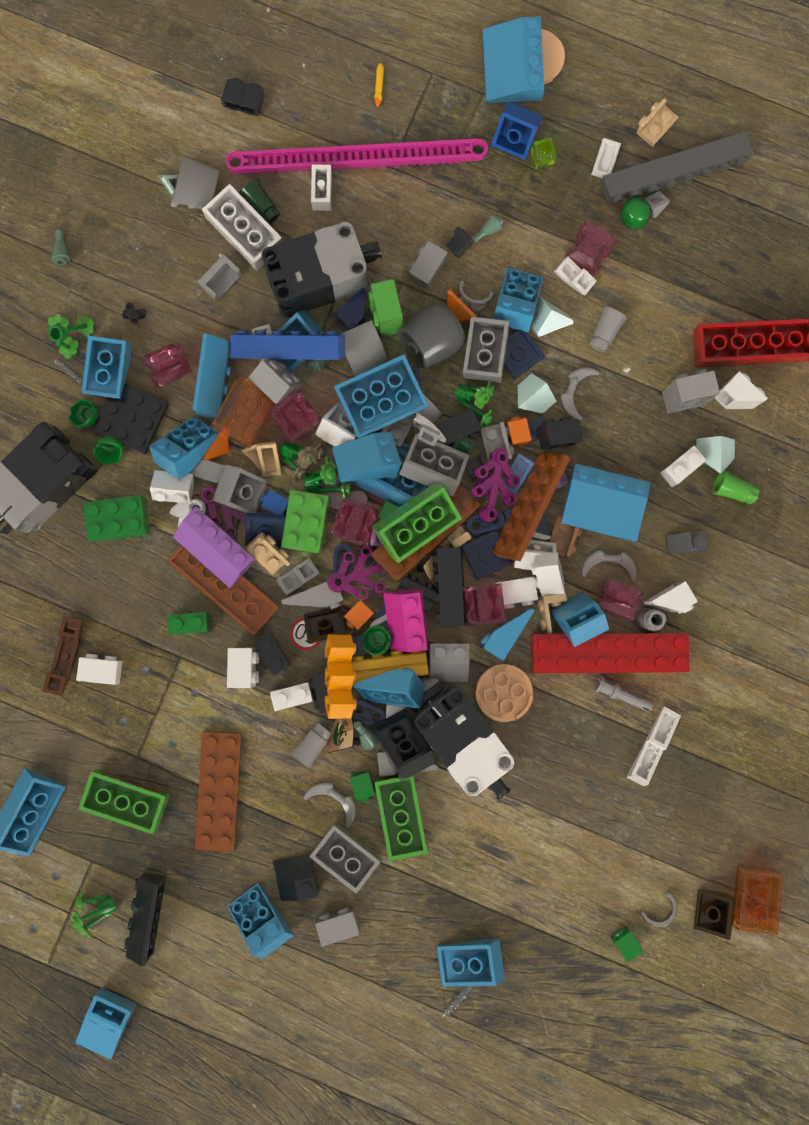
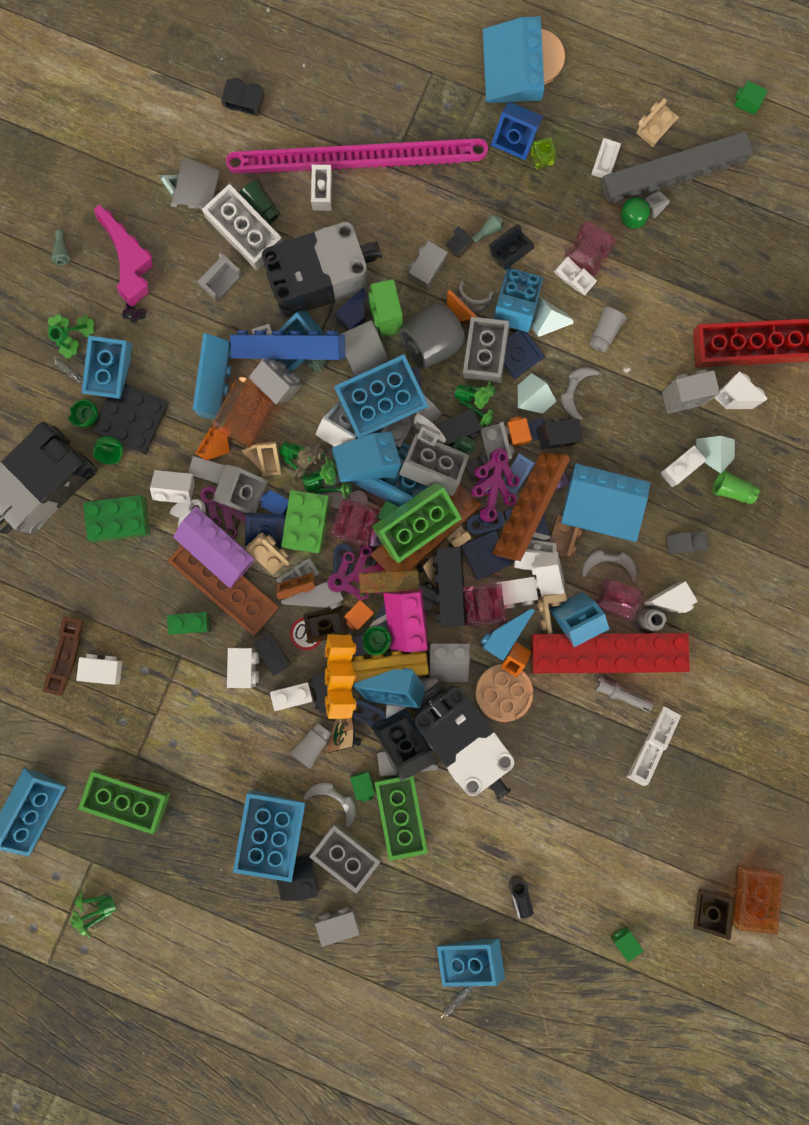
dark azure slope [76,987,137,1060] -> none
black slope [124,873,166,966] -> none
clear pink piece [141,343,192,388] -> none
dark azure slope [149,416,219,480] -> none
dark orange plate [195,731,242,852] -> none
dark azure slope [227,883,294,959] -> none
clear pink piece [269,390,322,443] -> none
sand green cone [354,721,379,750] -> none
yellow piece [374,63,384,107] -> none
light grey helmet [640,892,677,927] -> none
none -> dark pink arch [94,205,153,307]
none -> dark azure slope [233,790,305,882]
none -> dark orange plate [276,572,316,600]
none -> clear yellow tile [359,569,419,593]
none -> black bracket [489,224,535,270]
none -> orange brick [501,642,532,677]
none -> black piece [508,876,534,919]
none -> green brick [734,81,768,115]

